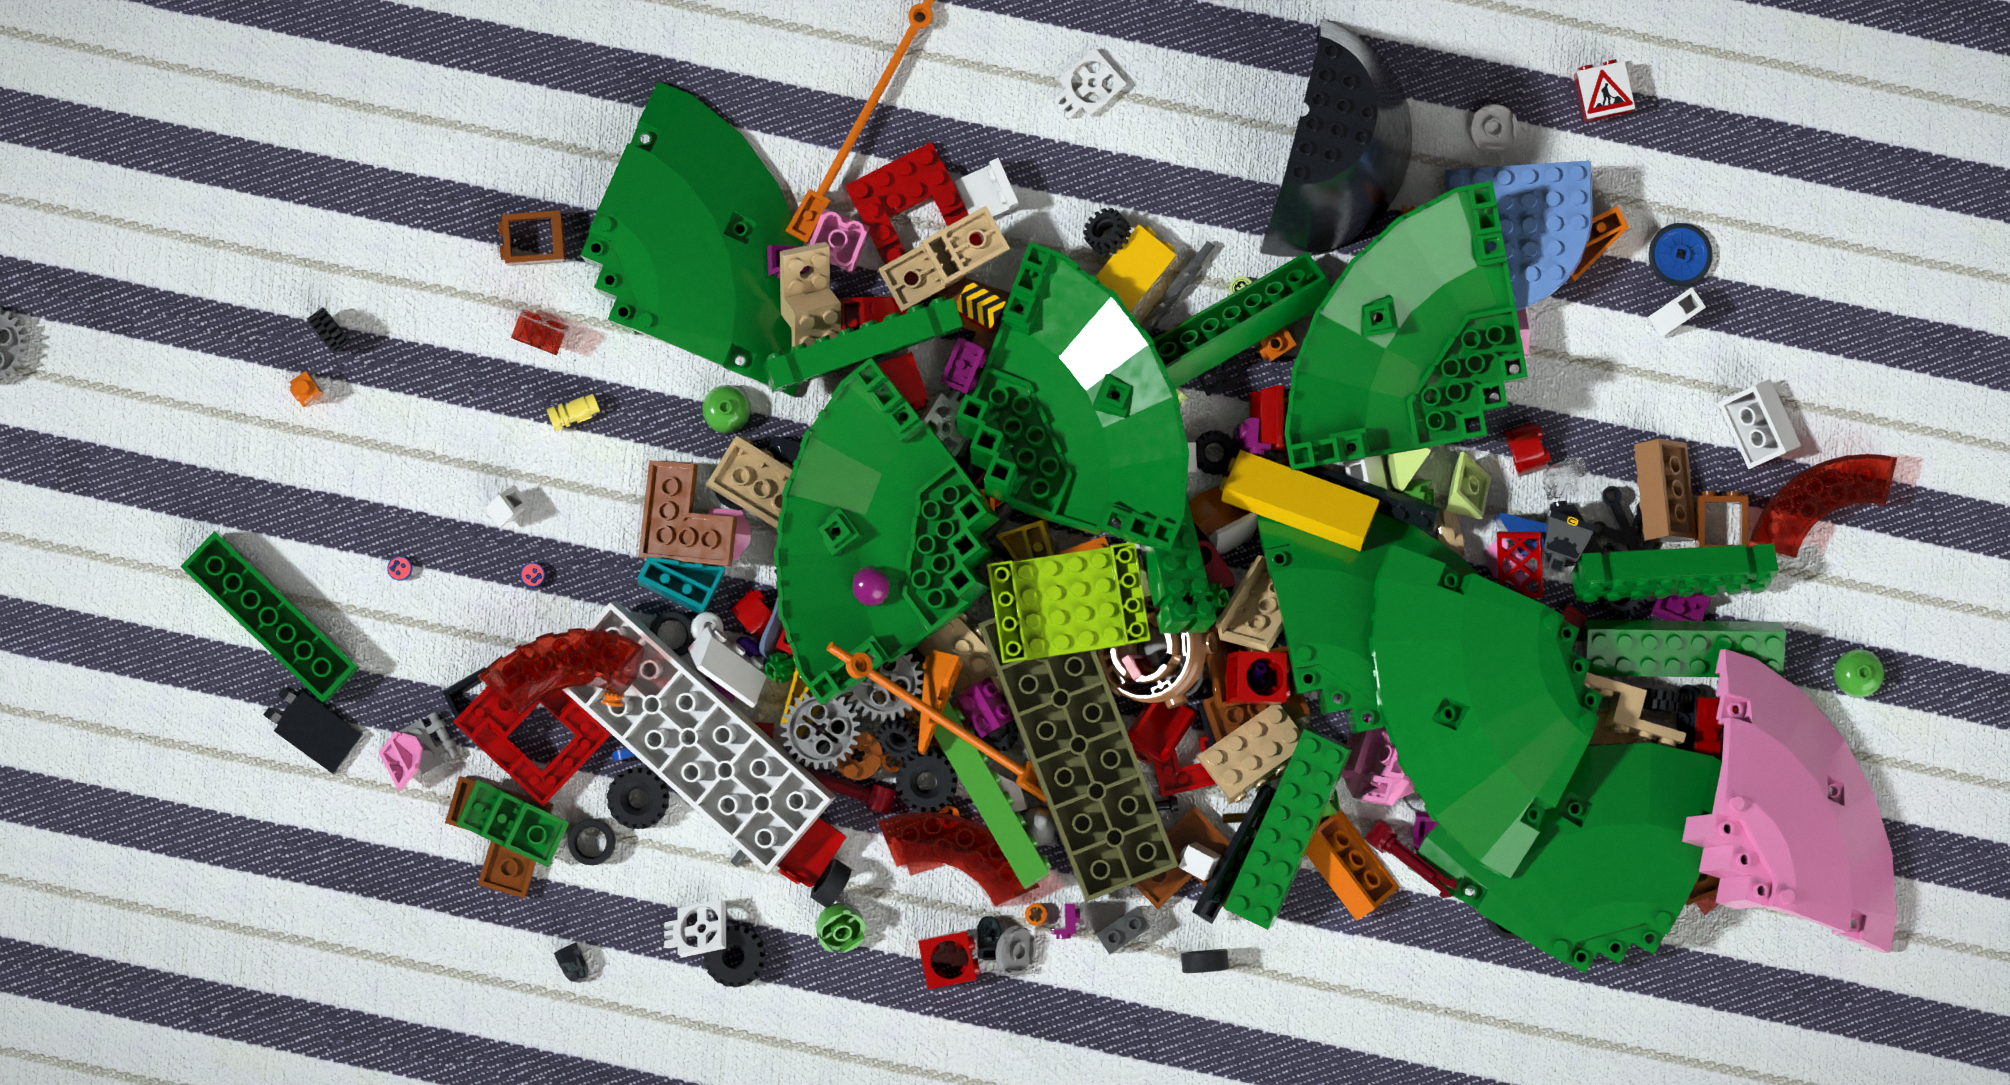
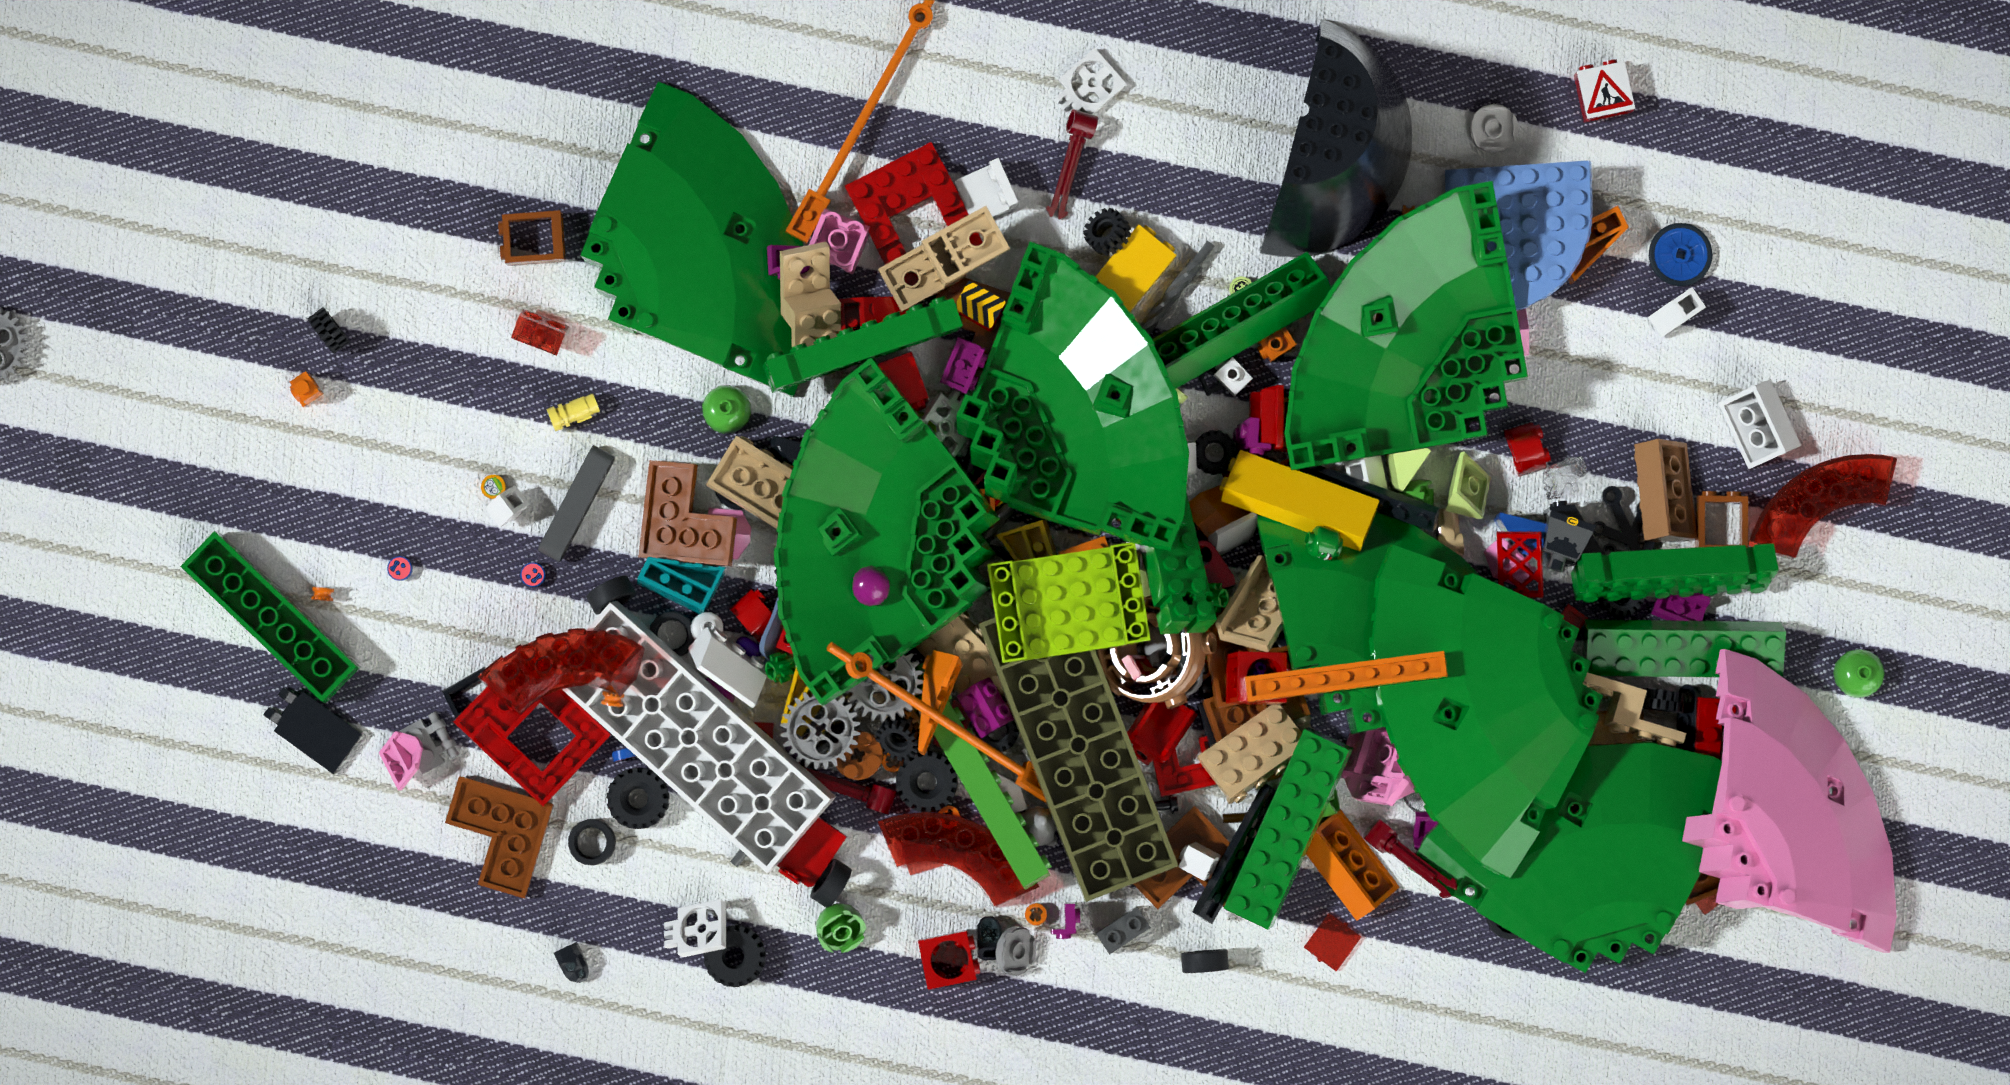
green slope [456,779,569,867] -> none
none -> orange bush [311,587,334,601]
none -> tile [481,475,506,500]
none -> dark grey beam [538,445,616,562]
none -> black tyre [586,575,636,614]
none -> dark red piece [1046,109,1098,220]
none -> white brick [1214,357,1253,397]
none -> orange plate [1245,651,1448,702]
none -> clear red piece [1303,913,1361,971]
none -> green head [1304,526,1343,561]

